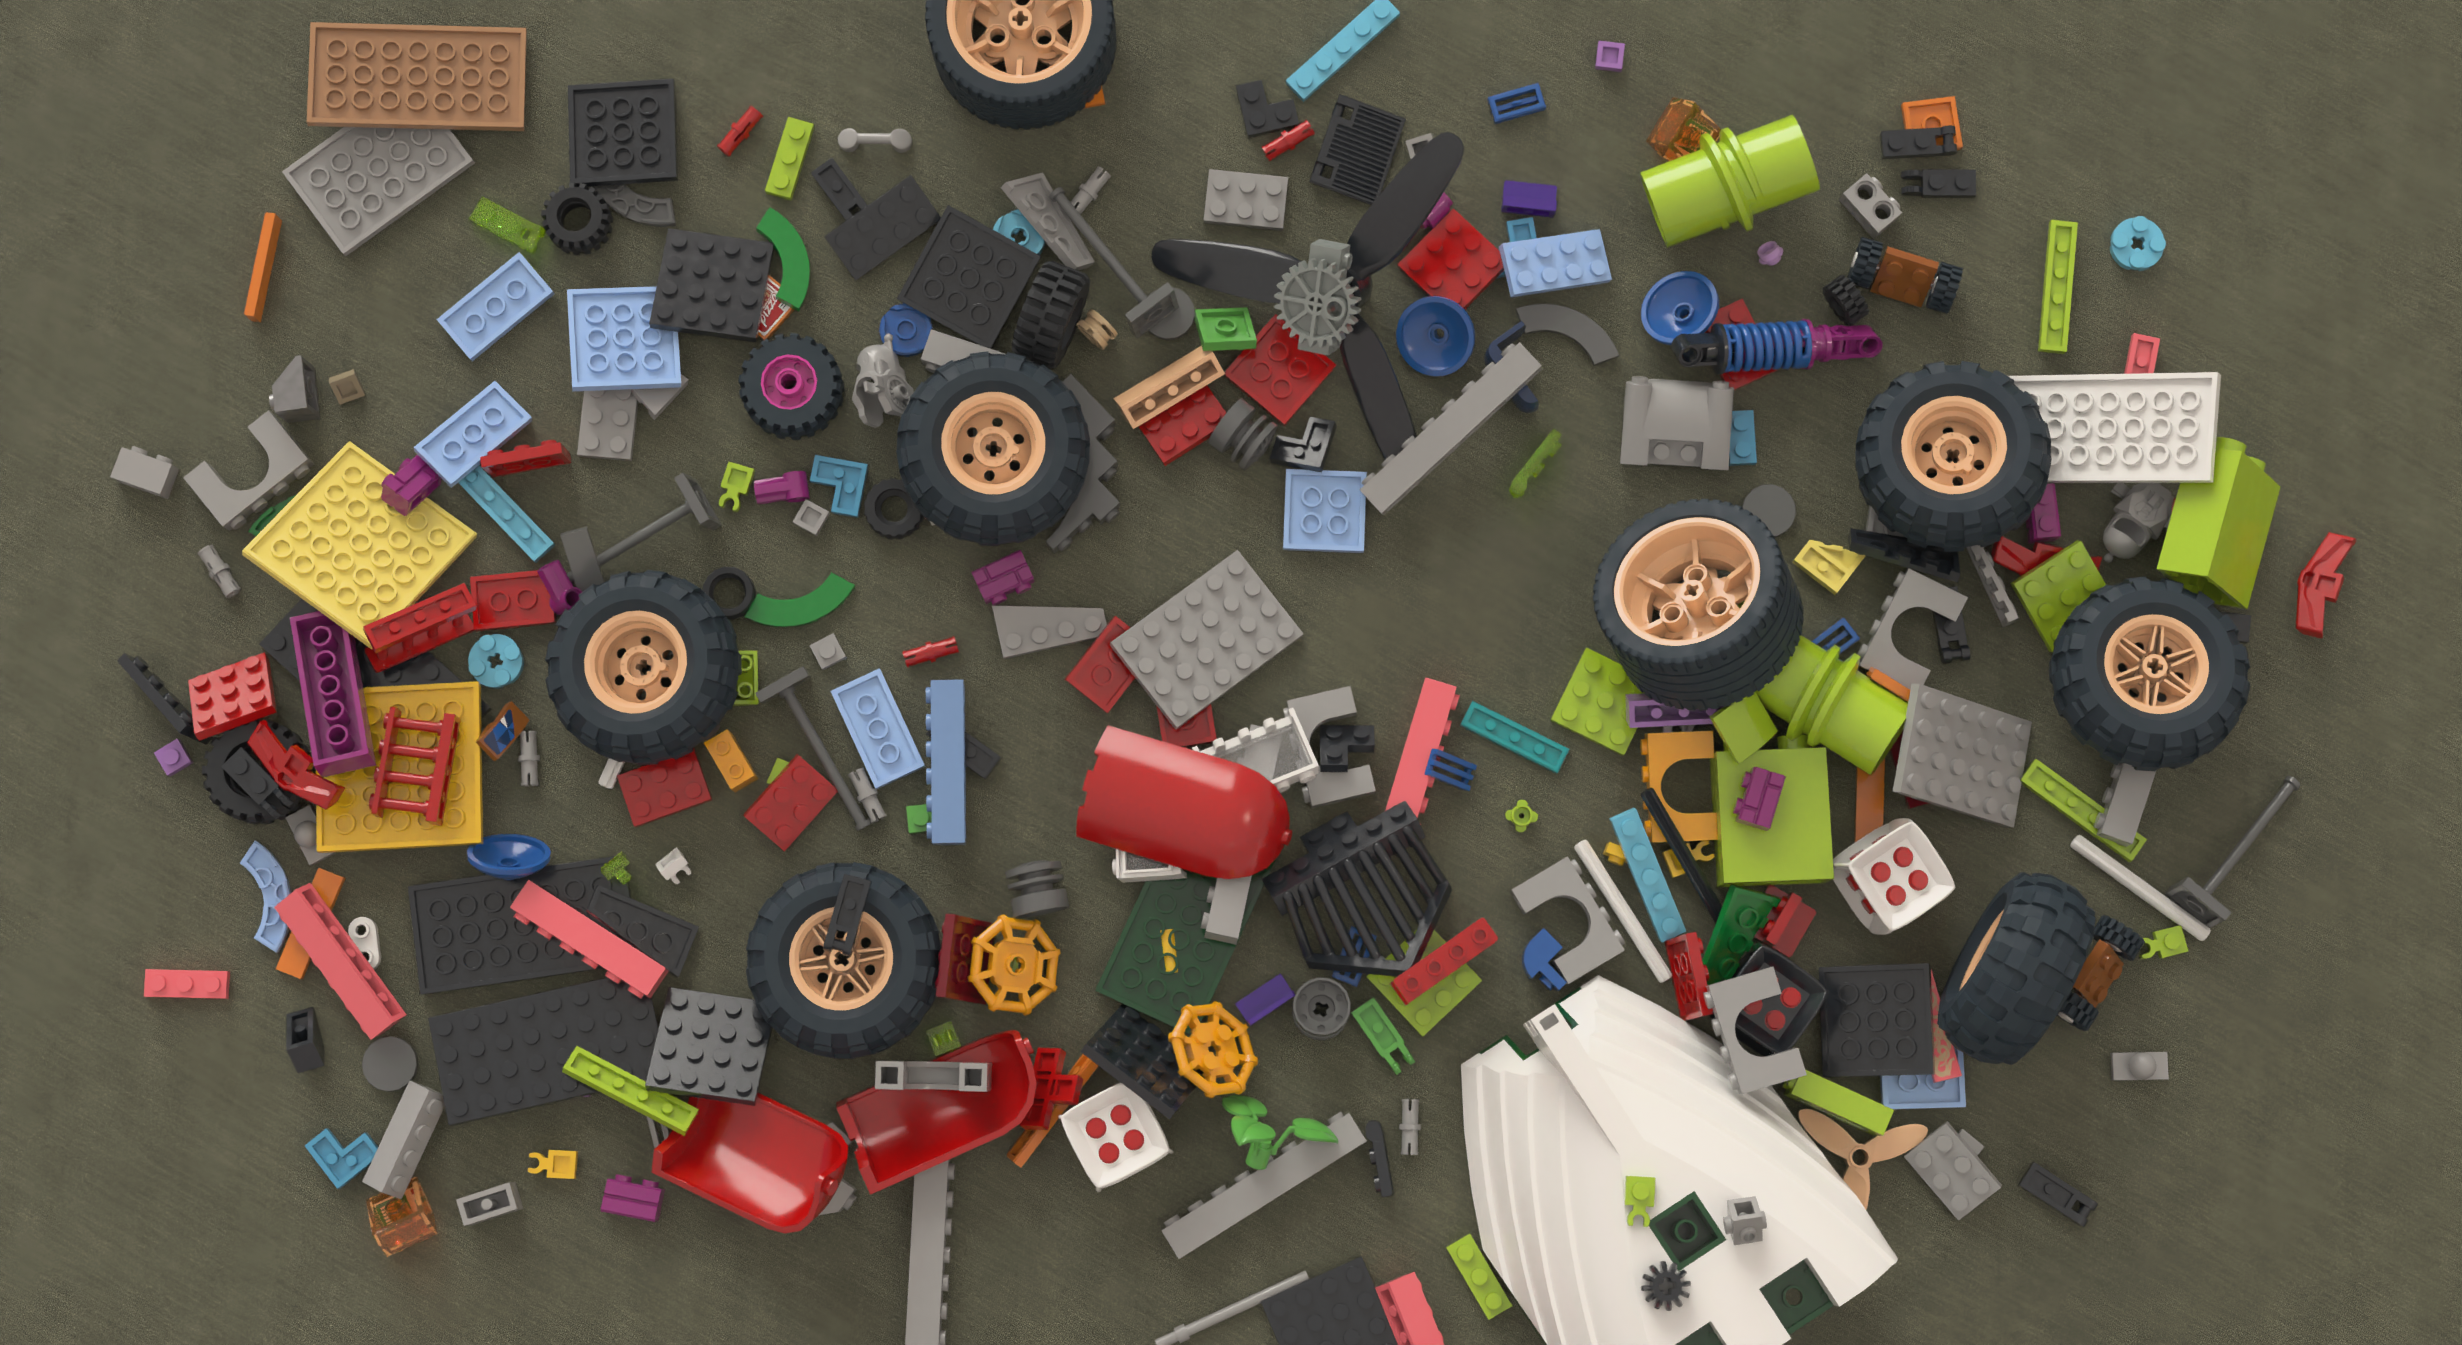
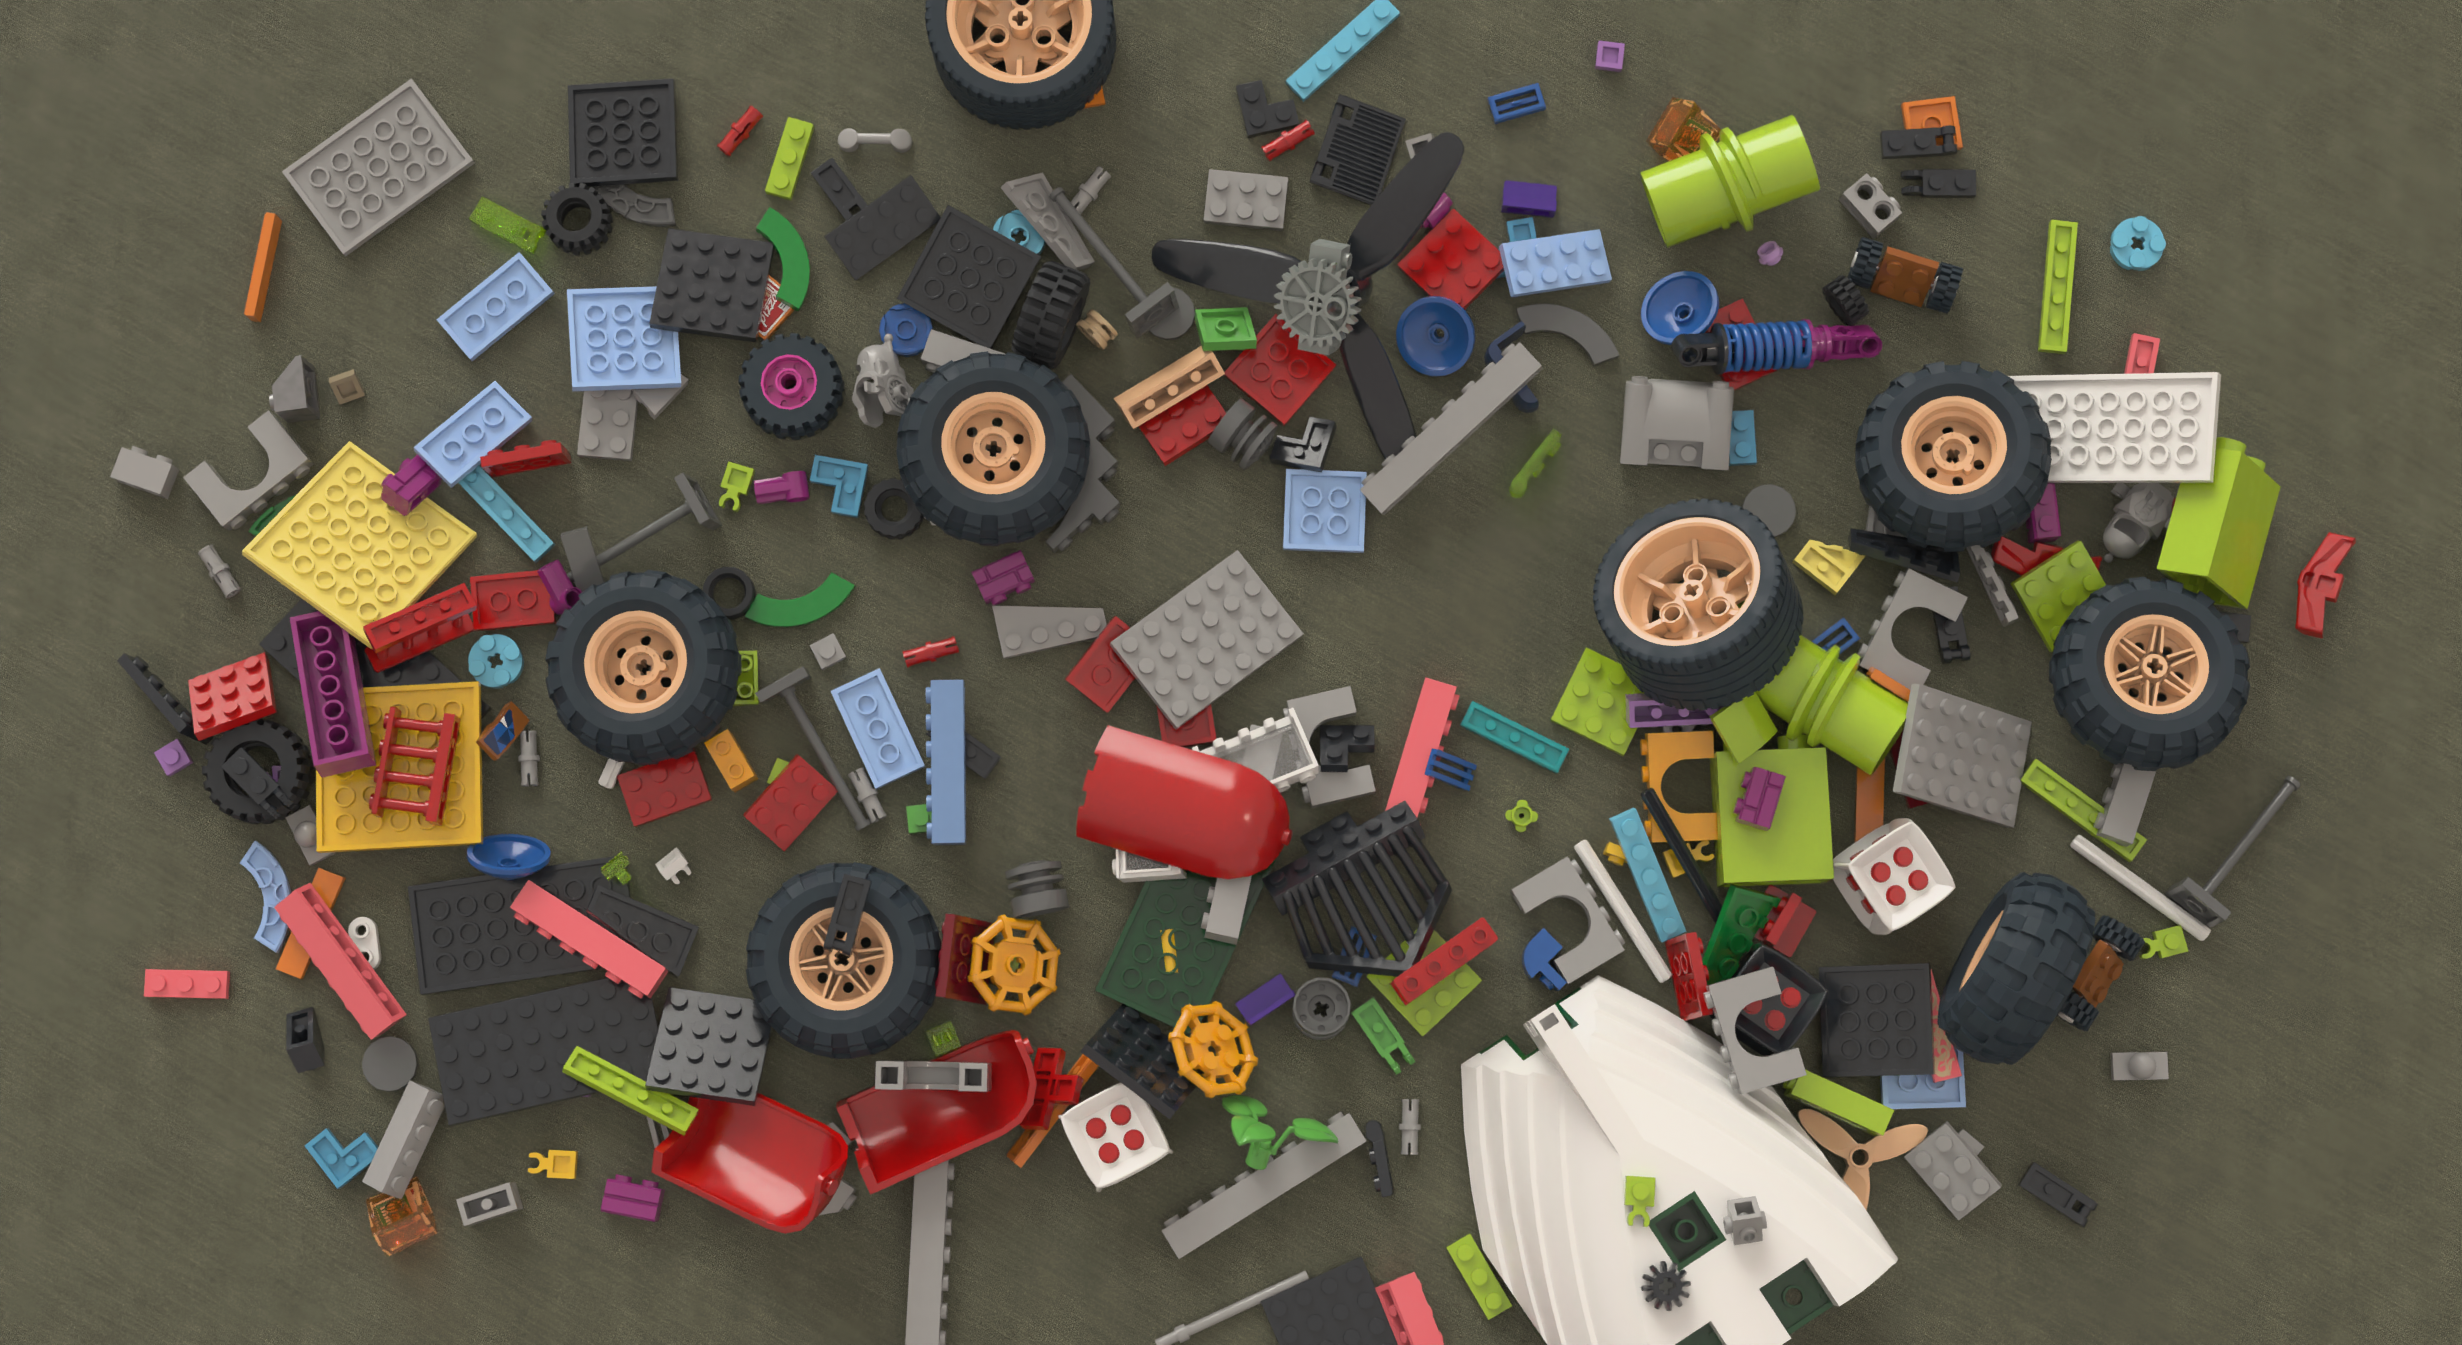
red plate [247,720,345,810] -> none
medium nougat plate [307,22,527,131] -> none
light grey plate [793,499,830,536] -> none

